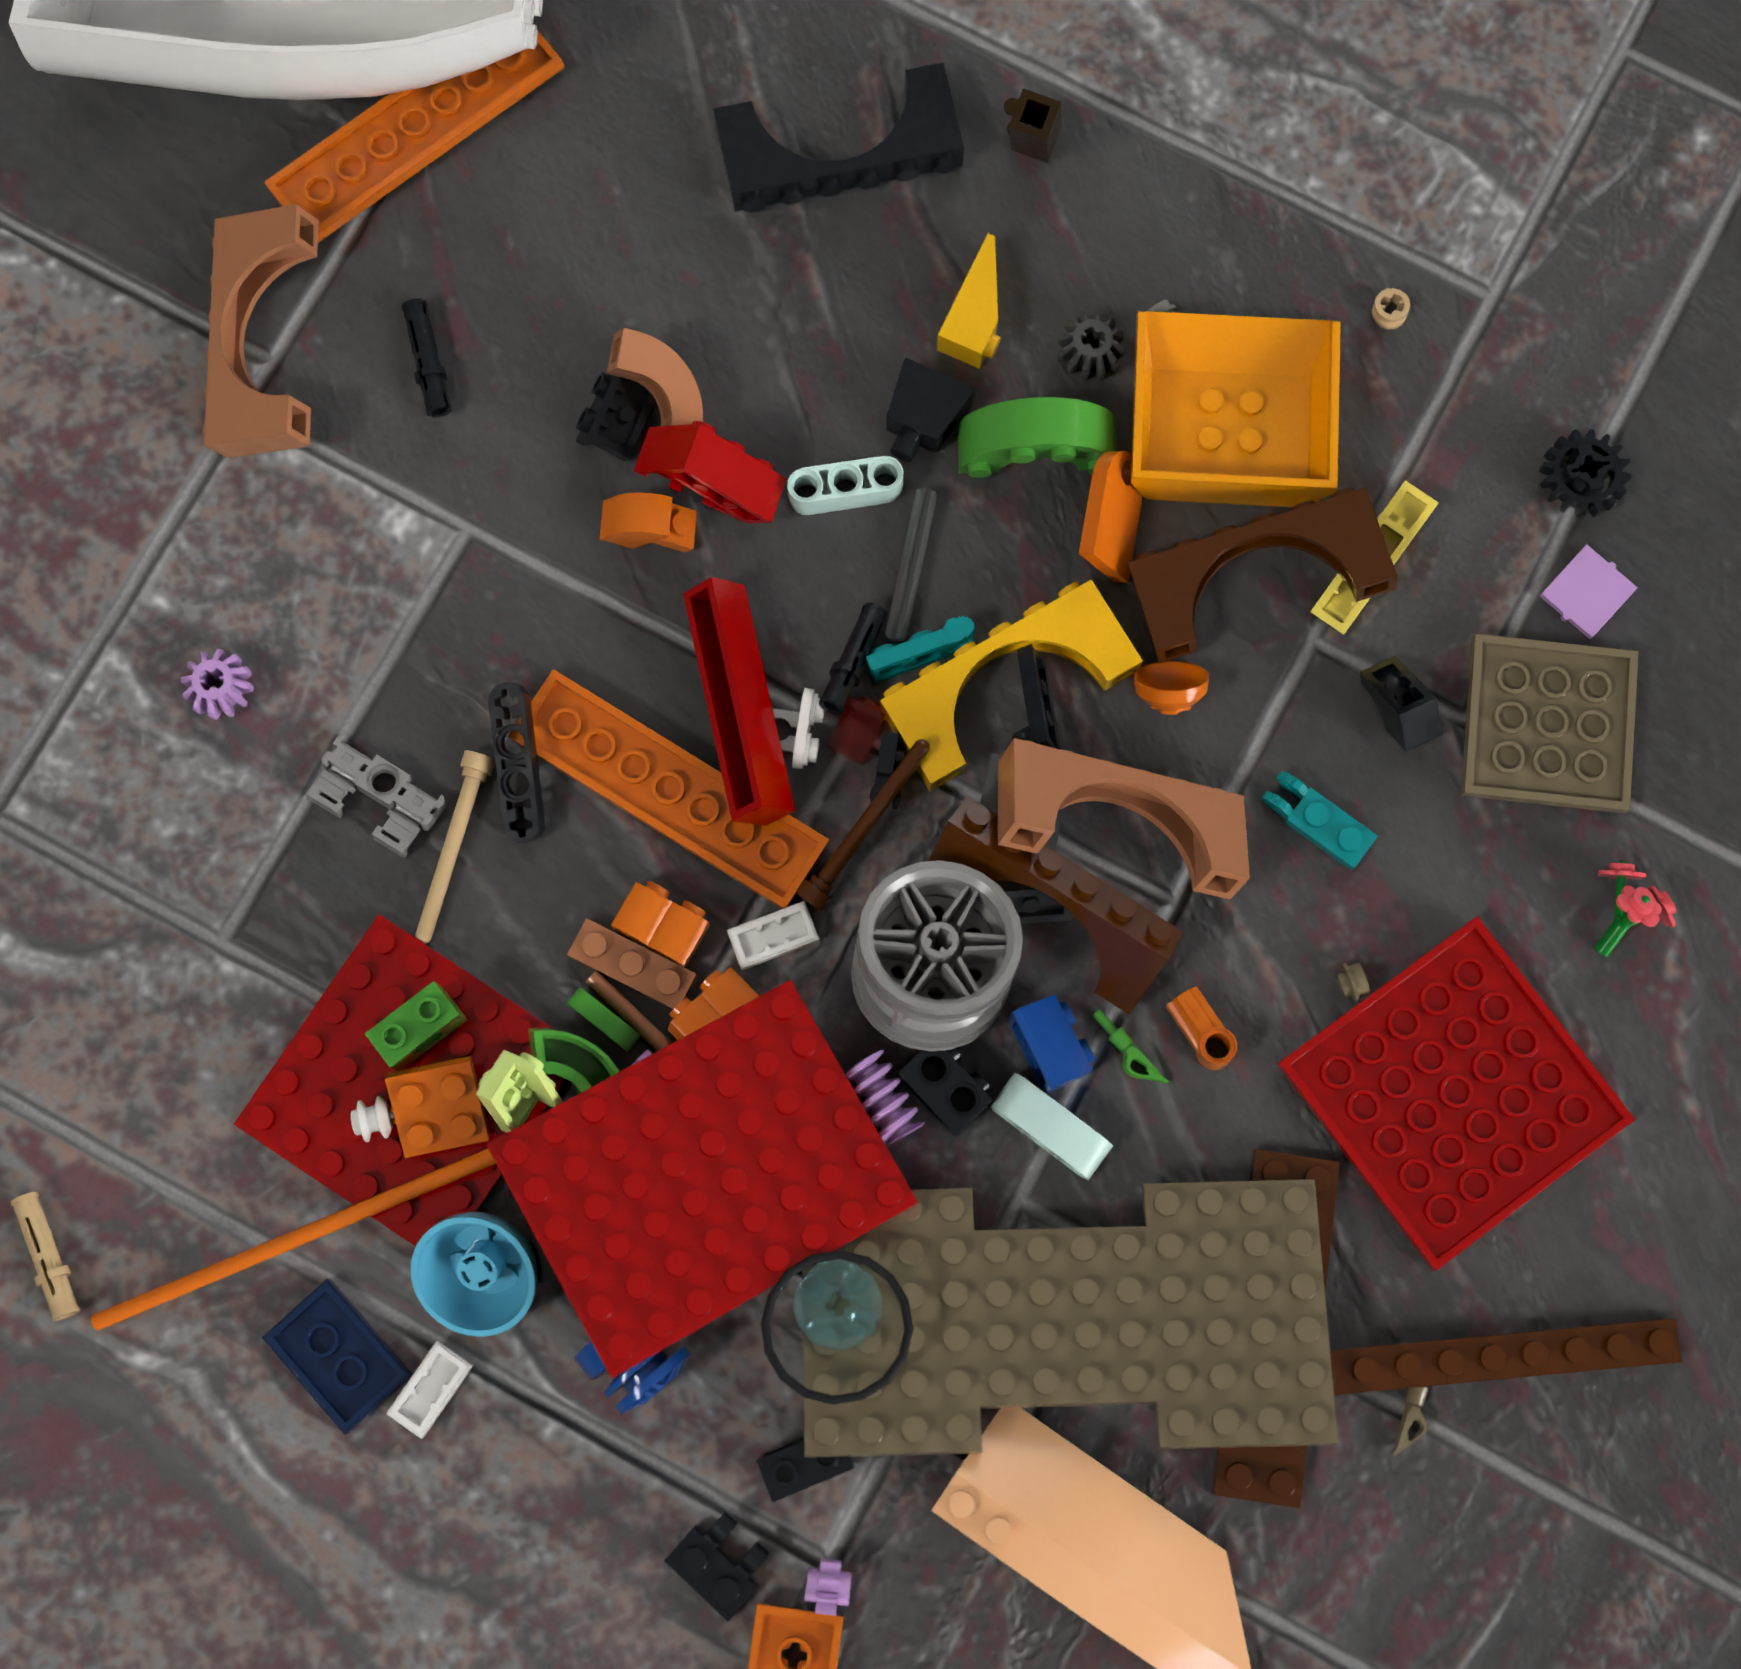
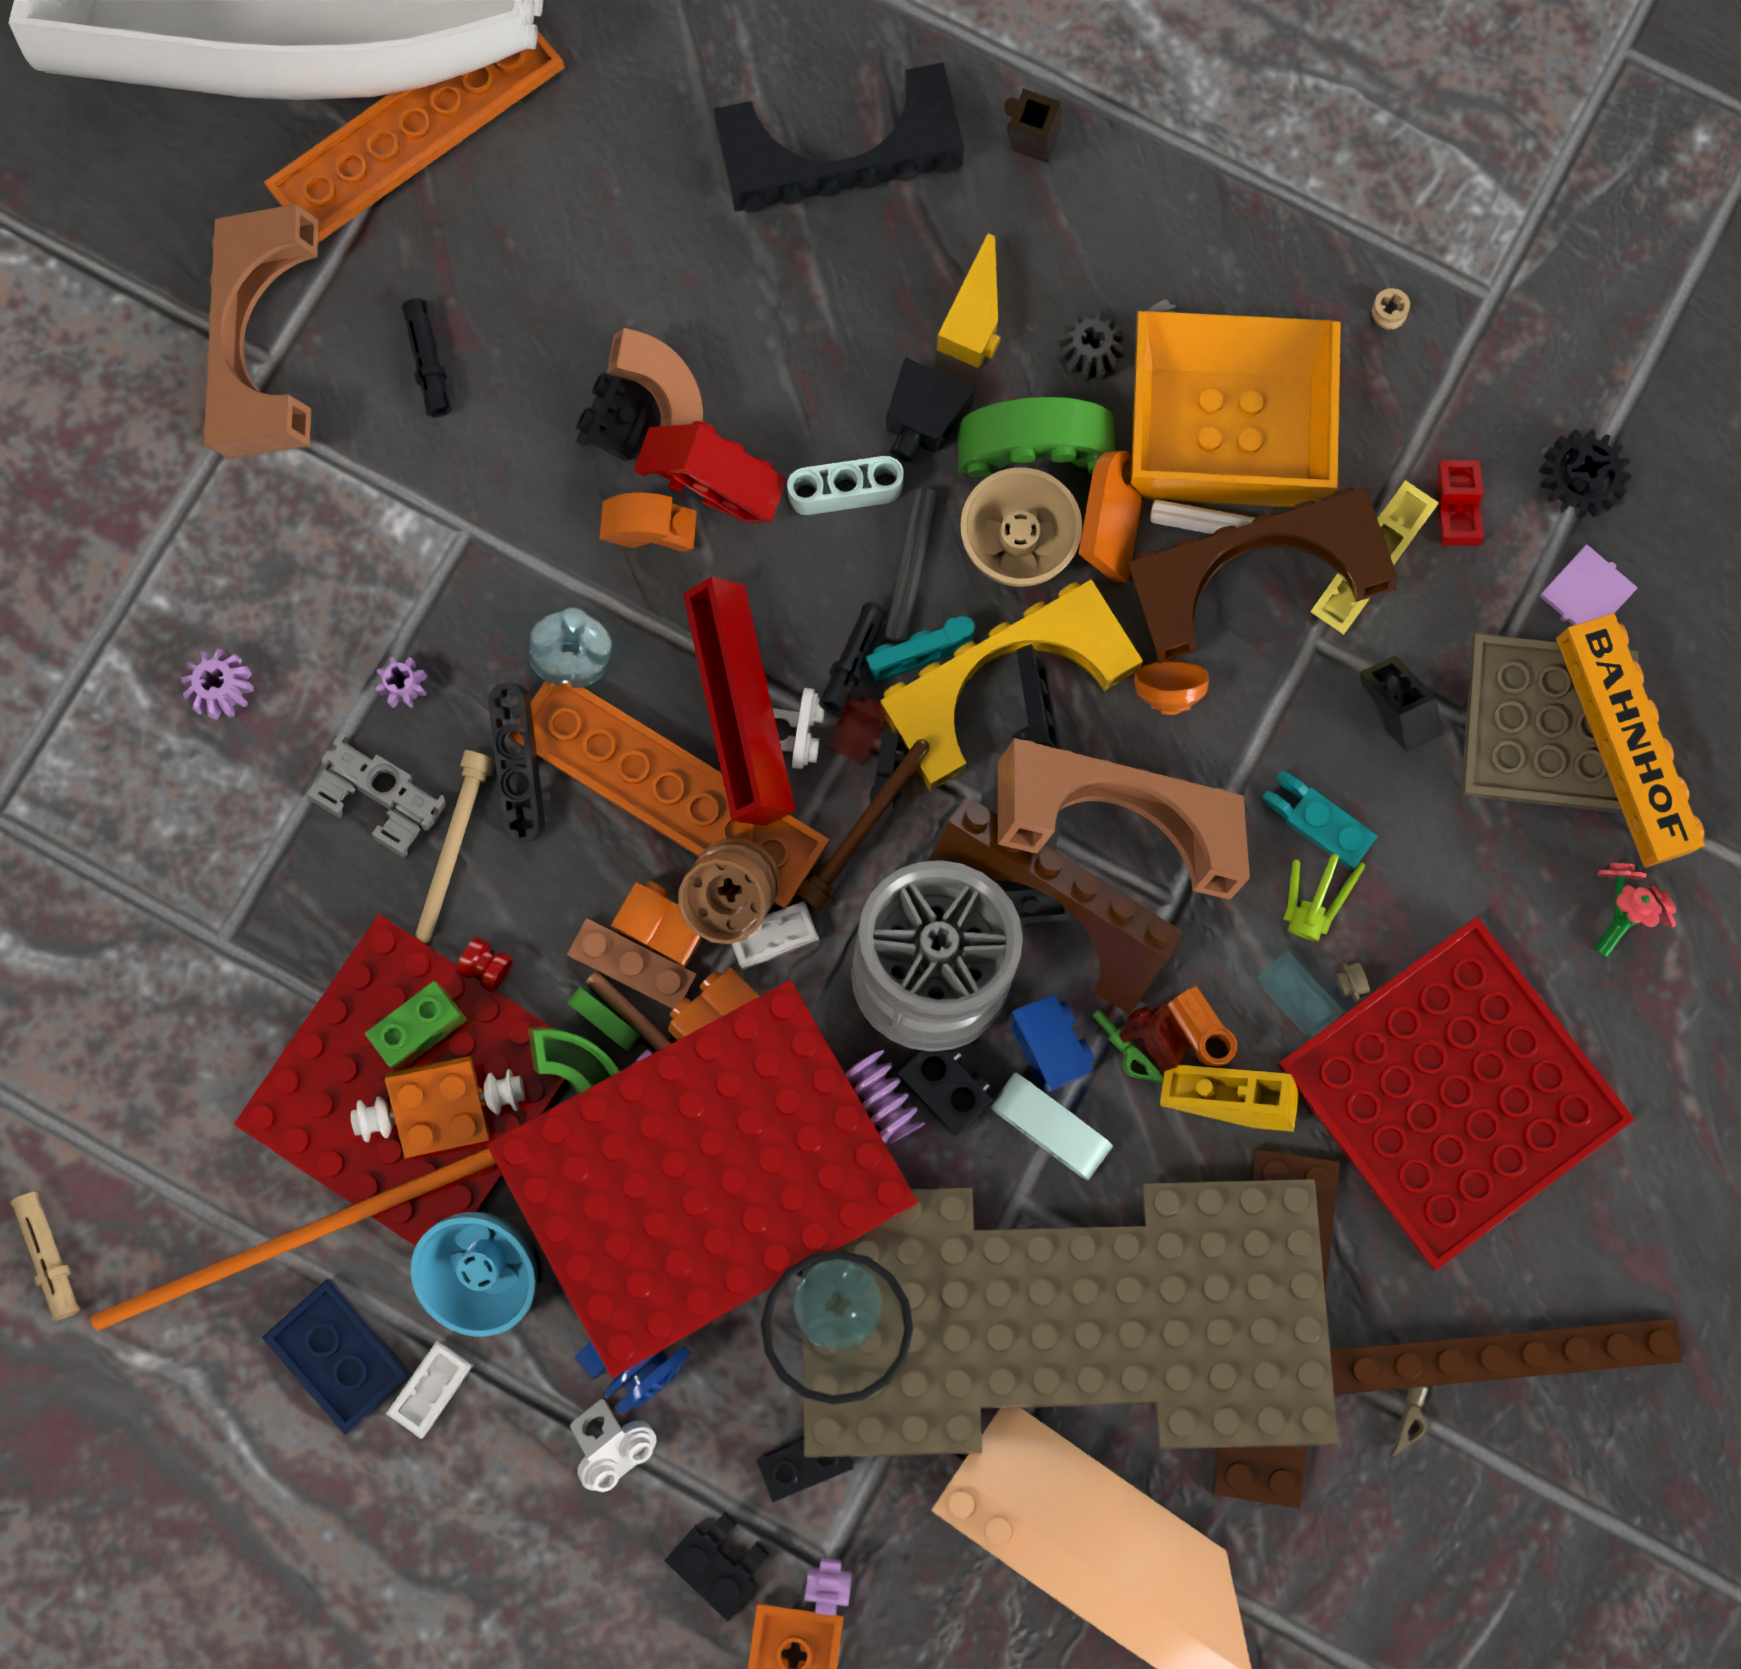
yellowish green bracket [476,1050,563,1132] -> none
none -> lavender gear [375,657,428,708]
none -> red wheel [456,936,514,993]
none -> clear light blue plate [529,607,612,688]
none -> white bracket [570,1399,656,1492]
none -> medium nougat wheel [678,837,780,944]
none -> tan piece [960,467,1082,587]
none -> clear red bracket [1119,1004,1191,1072]
none -> white axle [1150,500,1255,534]
none -> yellow slope [1160,1064,1299,1132]
none -> clear light blue plate [1254,950,1344,1040]
none -> lime plant [1283,853,1365,942]
none -> red slope [1437,460,1484,546]
none -> light orange brick [1556,613,1705,868]

